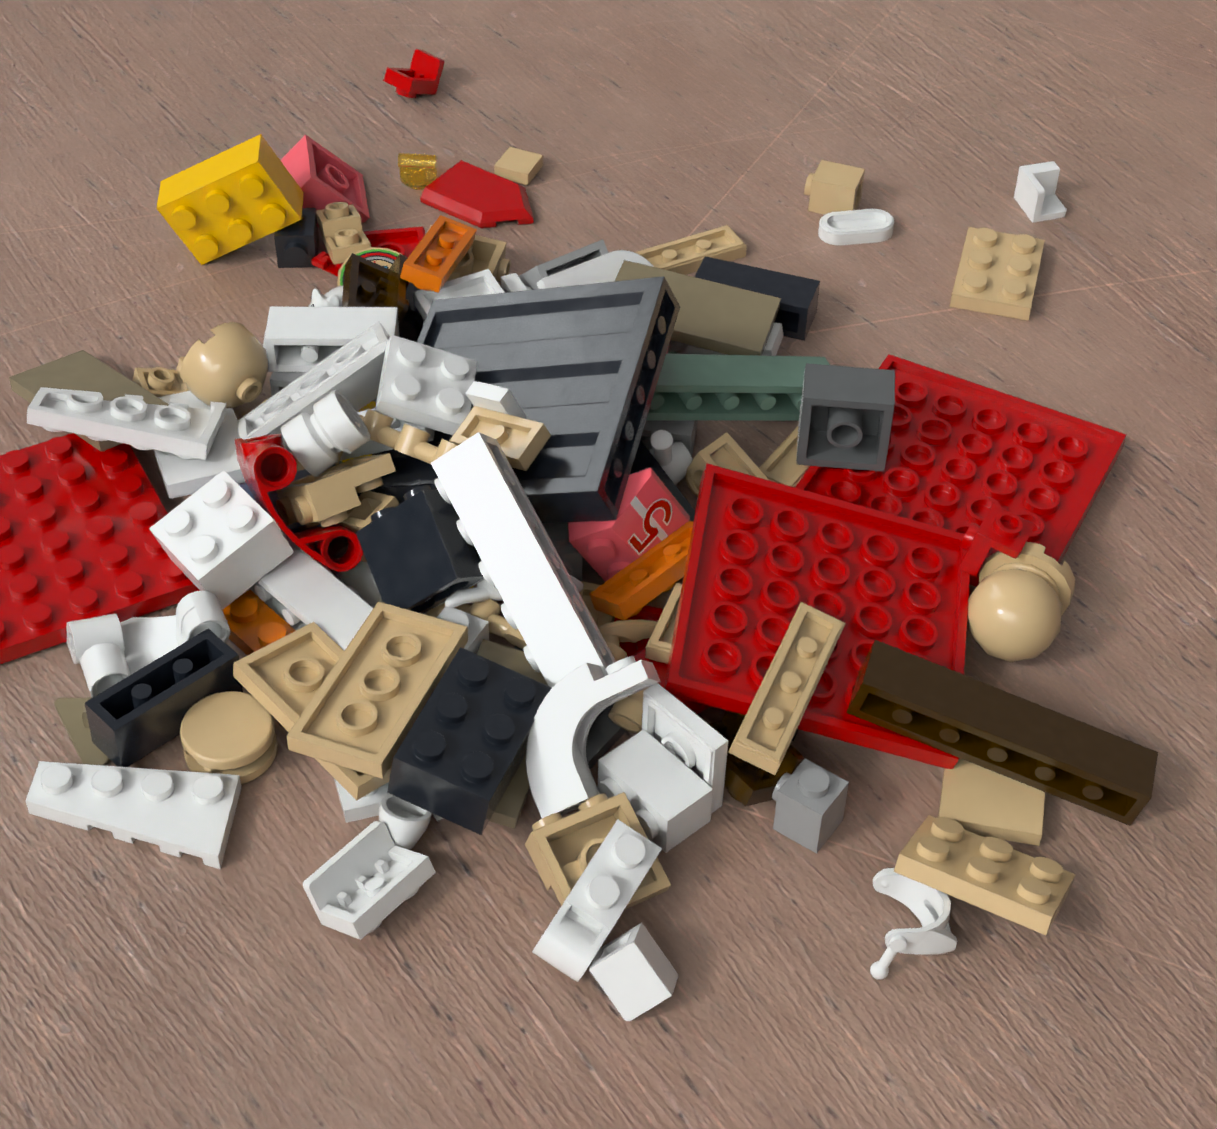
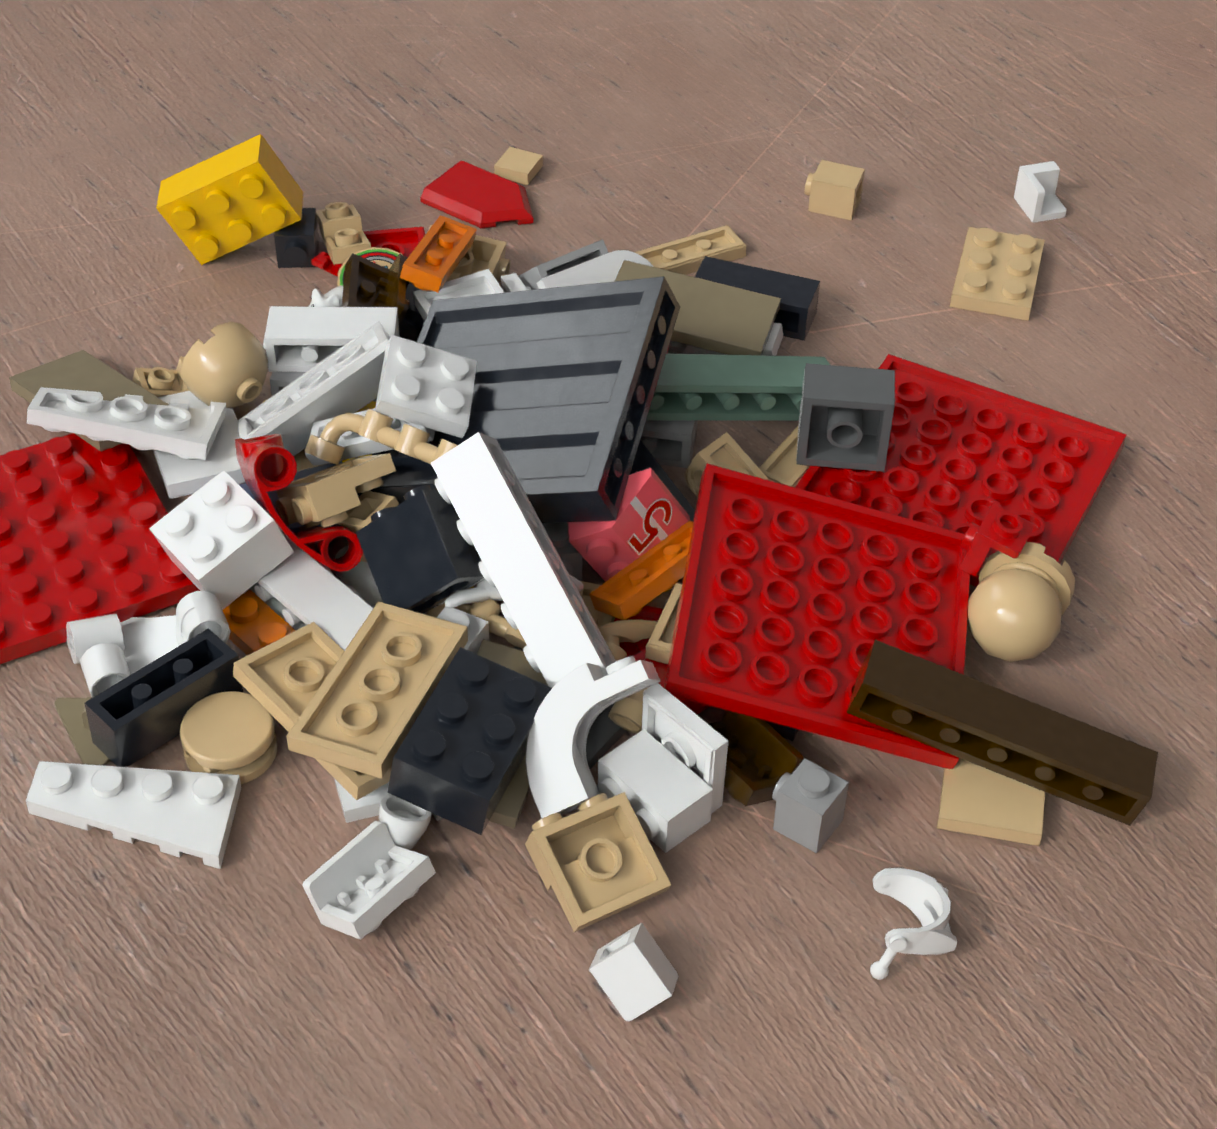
coral slope [281,134,370,227] -> none
white wheel [281,390,370,477] -> none
red bracket [383,49,444,98] -> none
clear yellow plate [398,153,437,190] -> none
tan plate [449,406,551,471] -> none
white tile [465,381,527,419] -> none
white plate [532,819,662,982] -> none
white bar [649,430,693,485] -> none
tan tile [728,602,845,775] -> none
white tile [818,209,894,246] -> none
tan plate [894,815,1076,935] -> none

